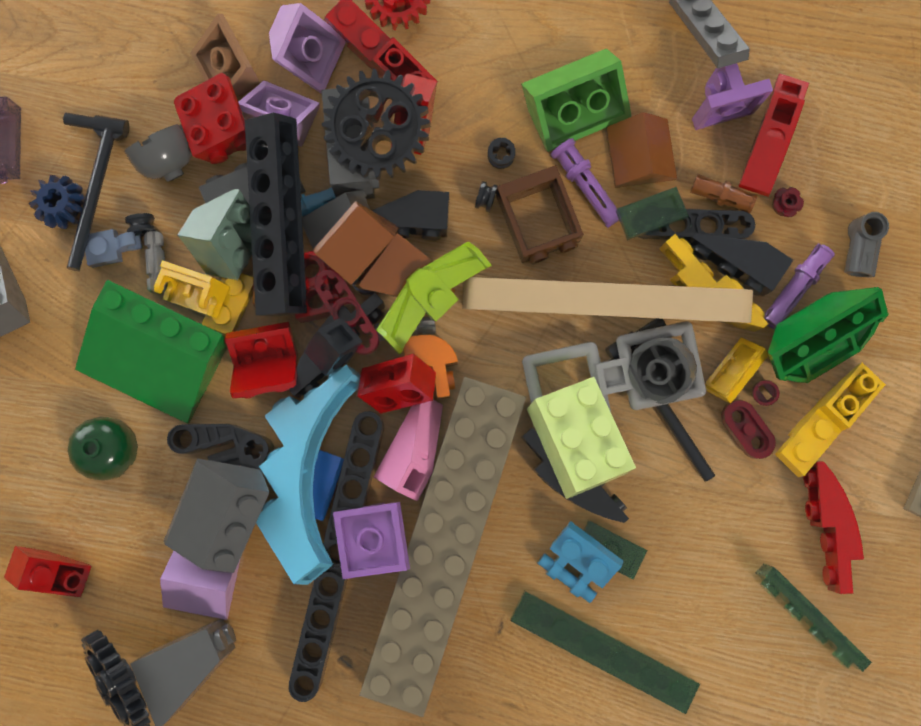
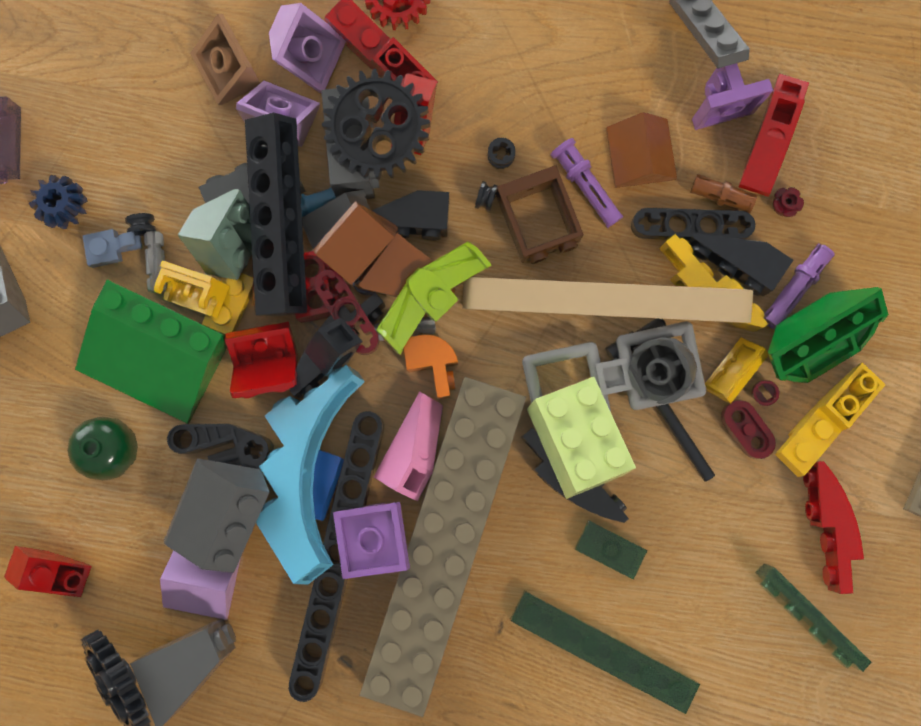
black bar [63,112,130,272] -> none
dark grey cylinder [124,124,192,182] -> none
red bracket [174,73,246,164] -> none
red brick [357,353,436,414] -> none
bright green slope [521,49,632,152] -> none
dark azure plate [537,521,623,603] -> none
clear green plate [616,187,688,240] -> none
dark grey piece [844,212,889,278] -> none

